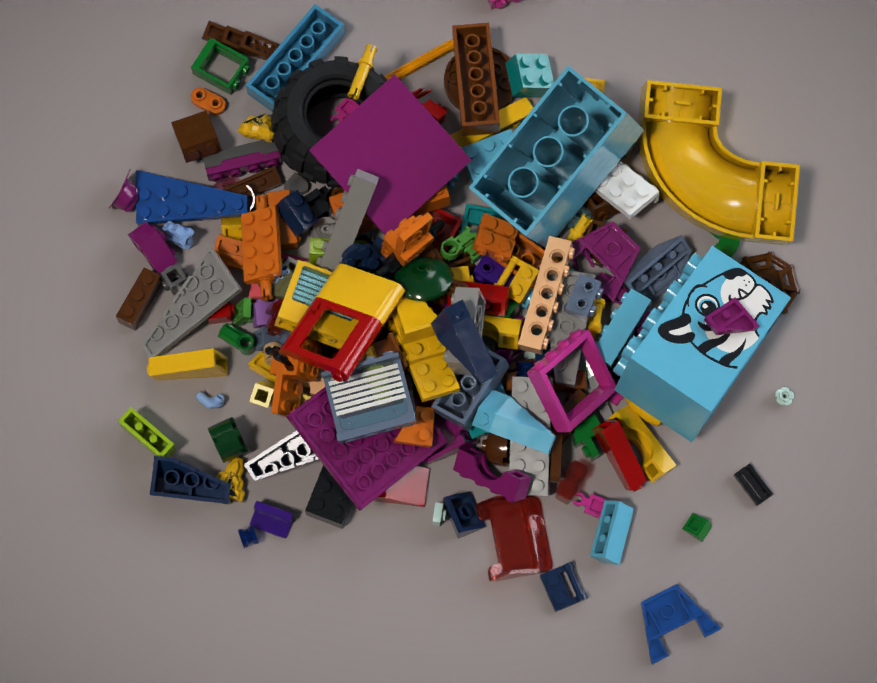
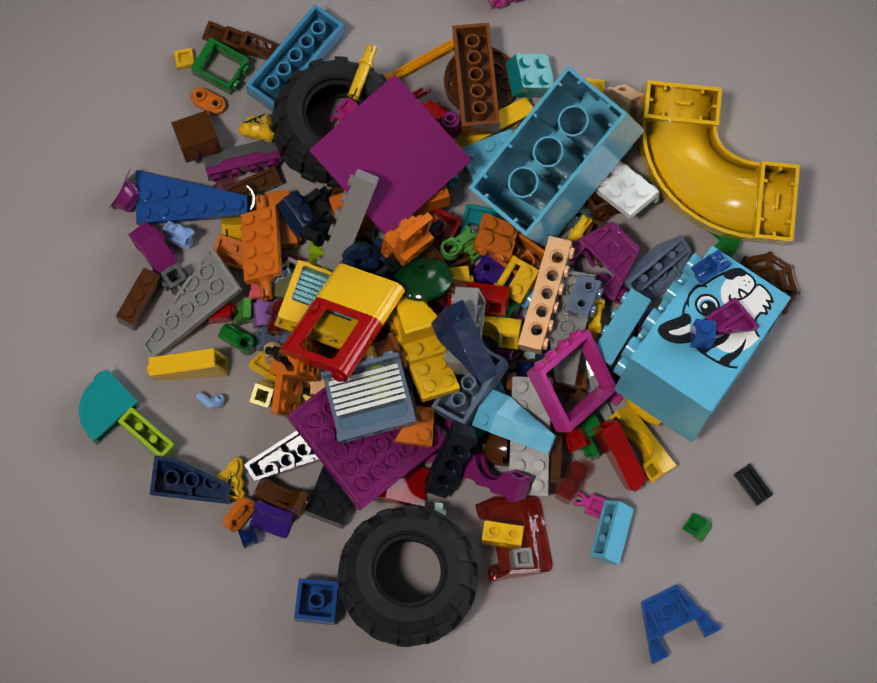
dark green brick [207,417,249,463] -> none
flat silver tile [284,172,309,195] -> none
dark blue slope [443,491,486,539] -> none
dark blue plate [539,562,588,612] -> none
light aqua plate [775,387,794,406] -> none
none -> teal brick [79,369,140,445]
none -> yellow tile [174,48,194,71]
none -> orange beam [223,497,255,532]
none -> reddish brown arch [252,478,310,516]
none -> blue brick [294,578,339,625]
none -> black piece [301,214,336,247]
none -> black tyre [338,505,478,647]
none -> black brick [424,421,478,499]
none -> magenta brick [441,111,461,138]
none -> yellow brick [481,521,524,549]
none -> light grey slope [509,548,534,571]
none -> red slope [563,427,592,453]
none -> light nougat torso [604,84,644,123]
none -> blue brick [690,319,716,349]
none -> blue hips [691,249,731,284]

